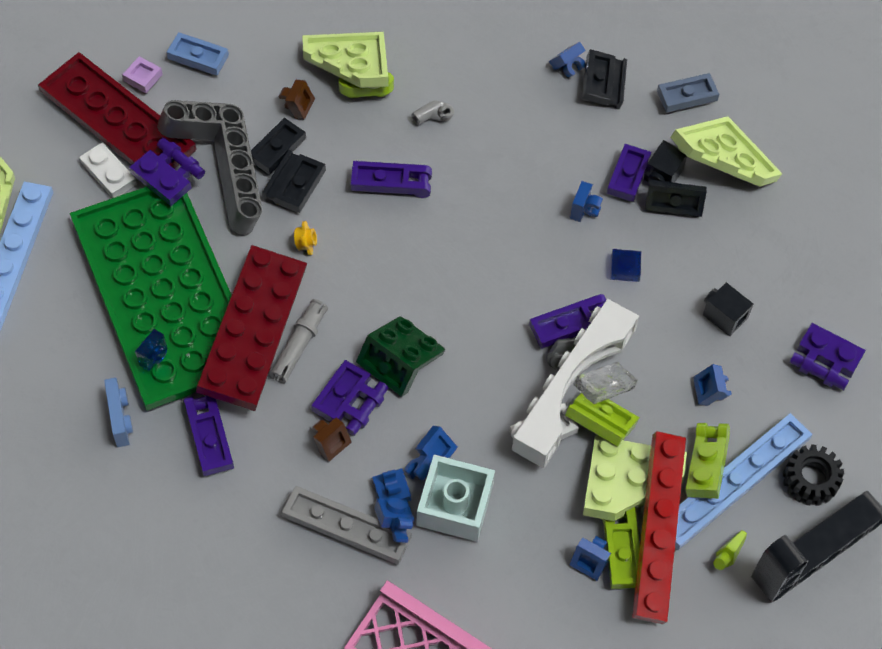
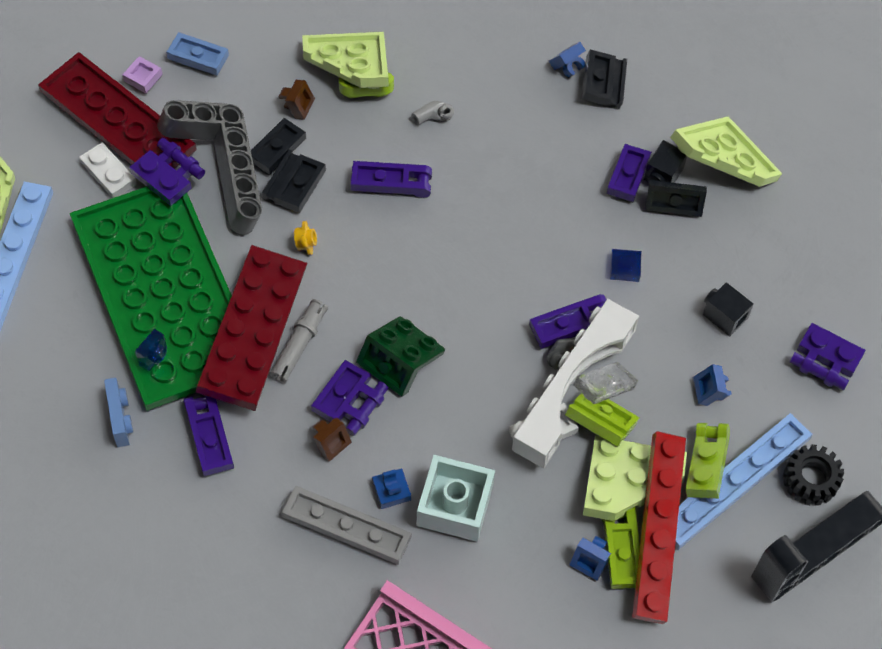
blue plate [374,498,414,543] -> none
blue plate [404,425,458,481] -> none
blue tile [570,181,603,222] -> none
sand blue plate [657,73,720,113] -> none
lime bar [713,530,747,570] -> none

